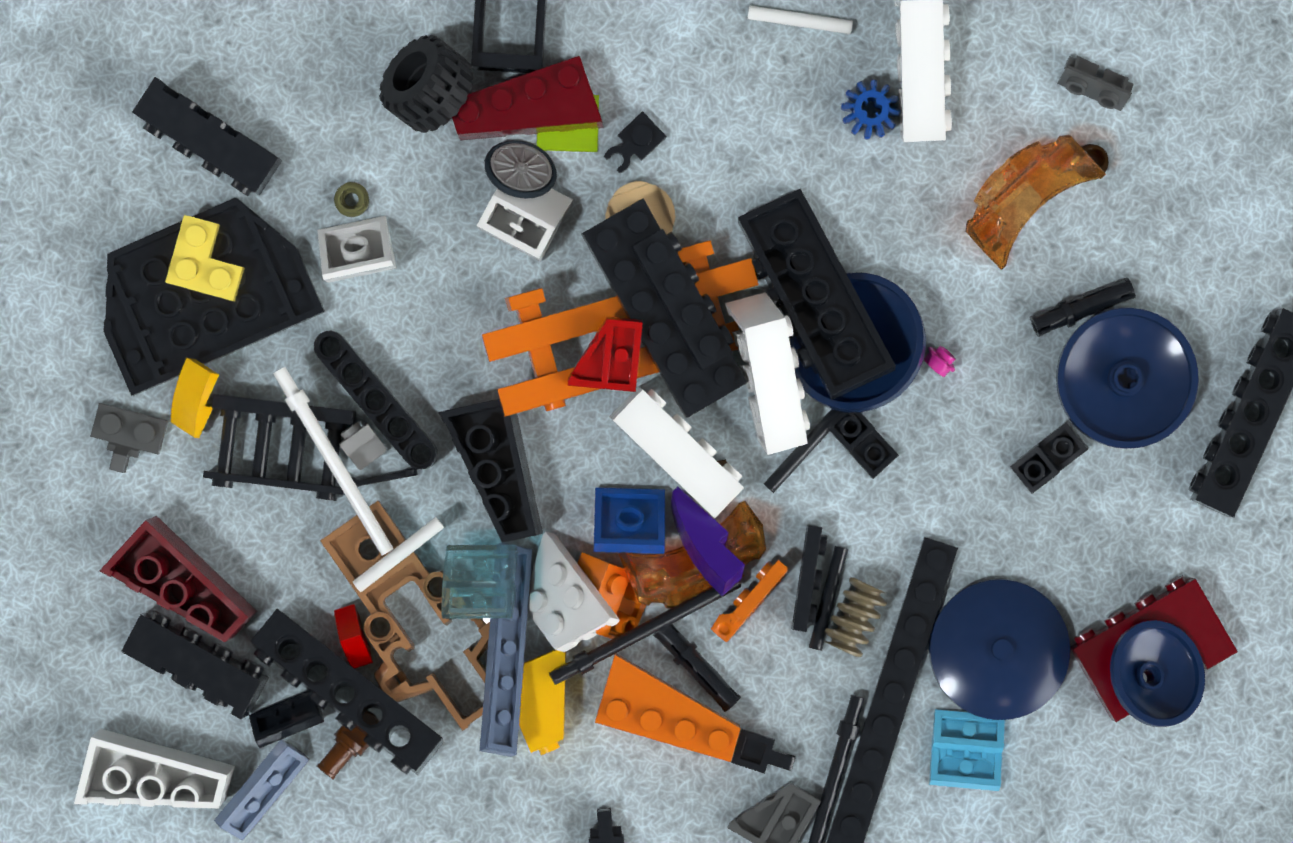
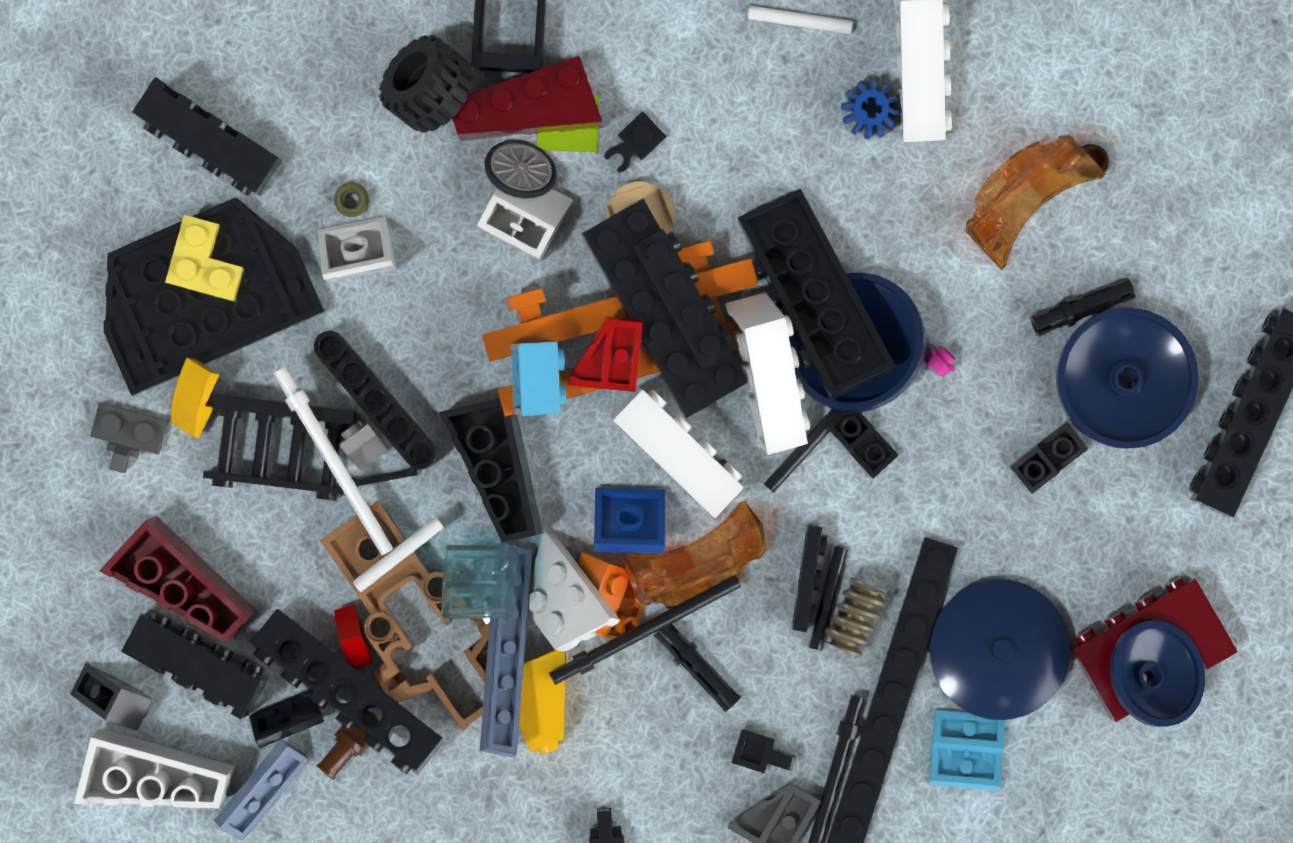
orange wedge [595,653,741,762] -> none
dark purple slope [670,486,745,597] -> none
orange hinge [711,560,789,642] -> none
dark grey hinge [1057,55,1134,111] -> none
none -> black slope [70,663,153,731]
none -> medium azure slope [511,342,566,416]

